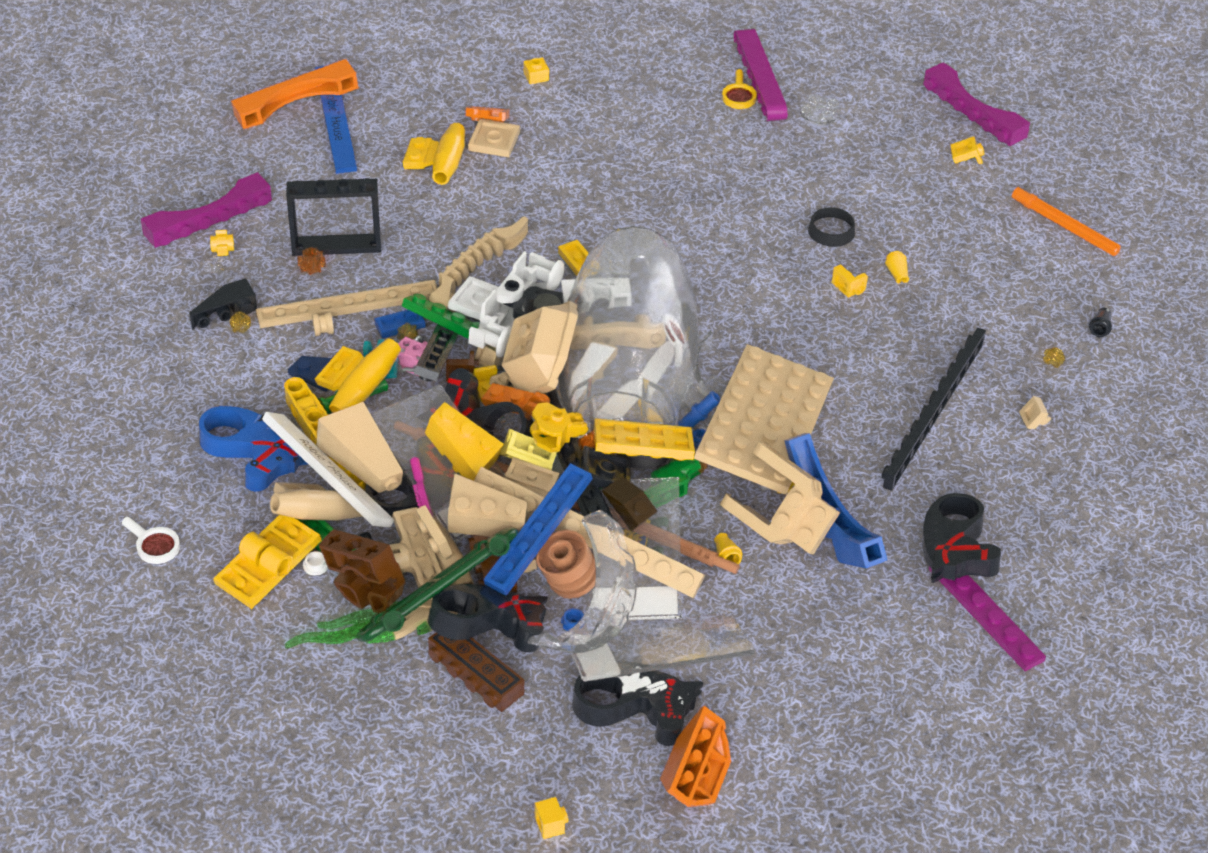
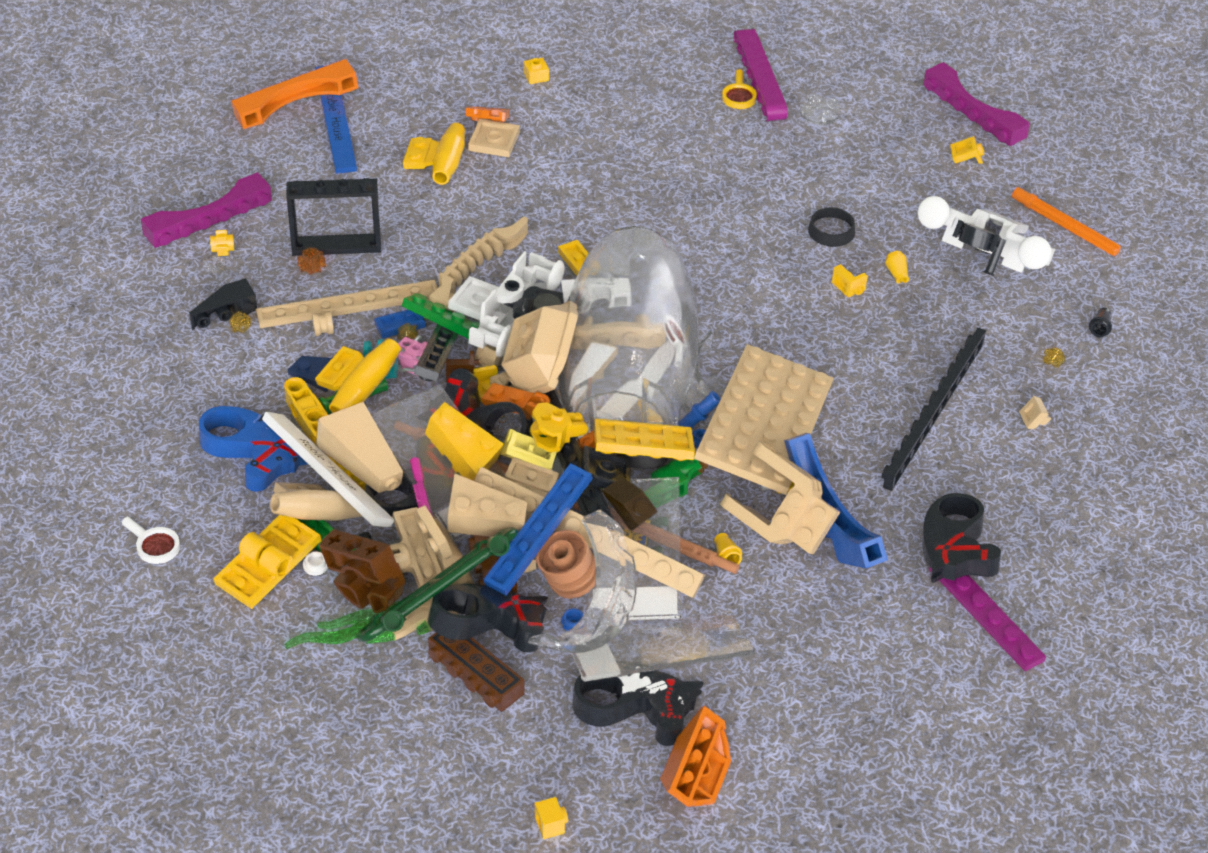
none -> white piece [918,196,1055,276]

